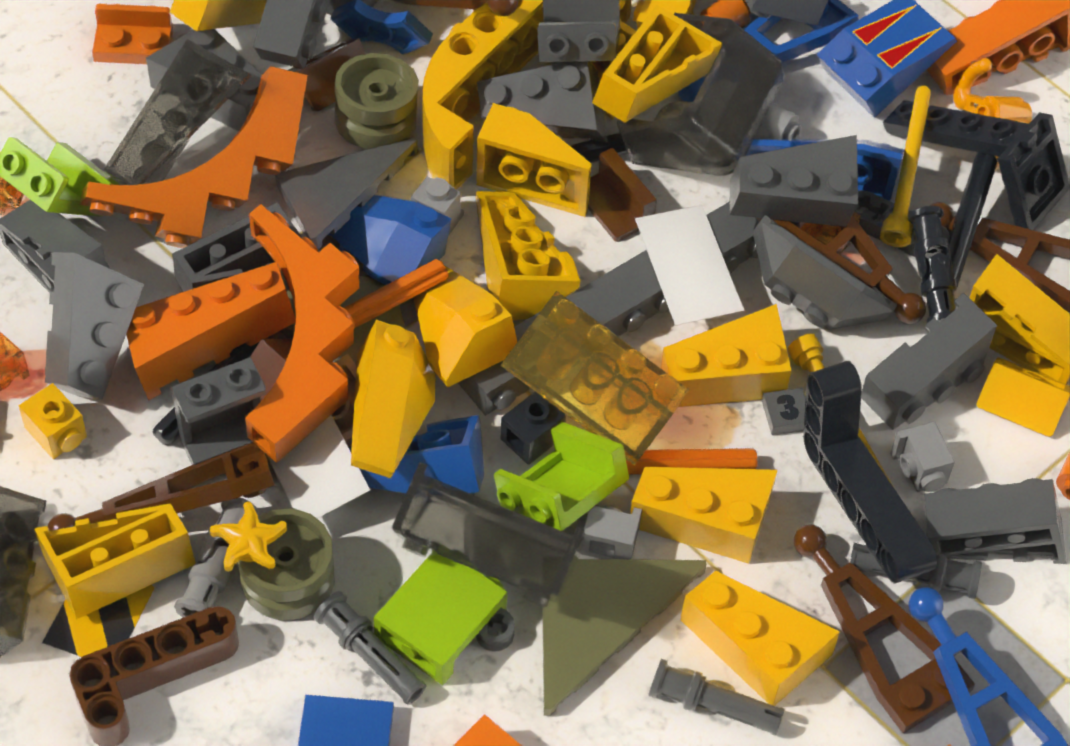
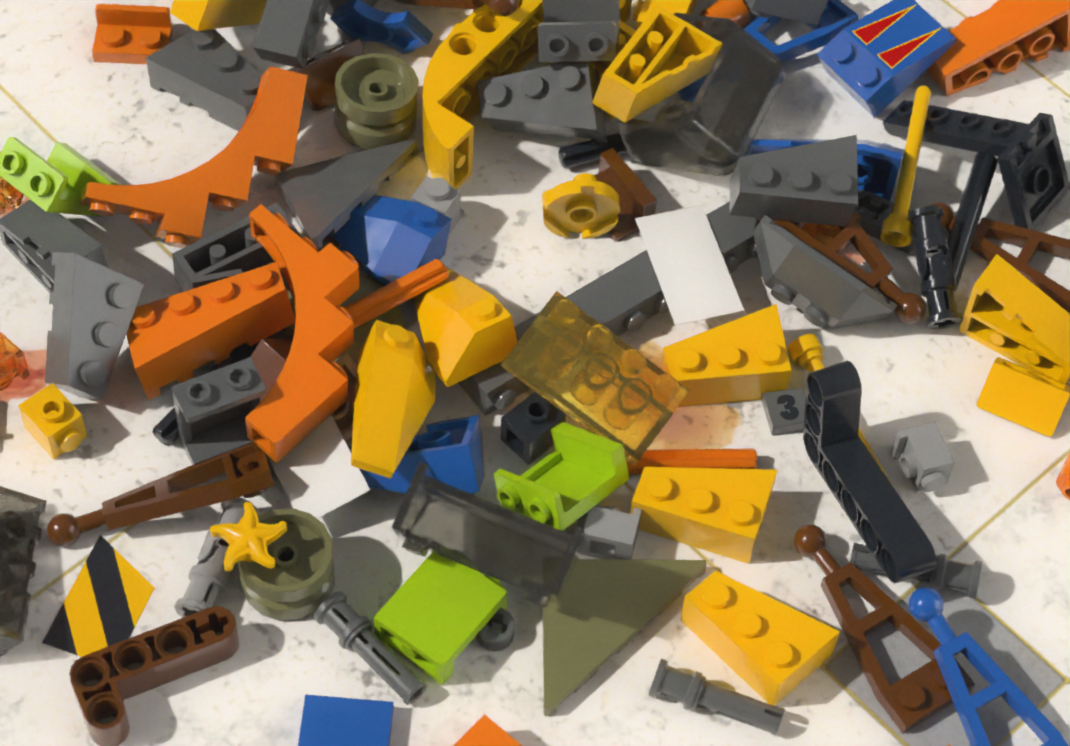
yellow wedge [34,503,196,619] -> none
clear smoke wedge [103,39,252,185] -> none
yellow wedge [475,191,581,321] -> none
yellow slope [476,103,592,217] -> none
light grey brick [742,99,801,139] -> none
dark grey wedge [861,293,997,430] -> none
dark grey wedge [925,478,1066,564] -> none
light orange piece [953,58,1032,168] -> none
none -> yellow plate [542,173,620,239]

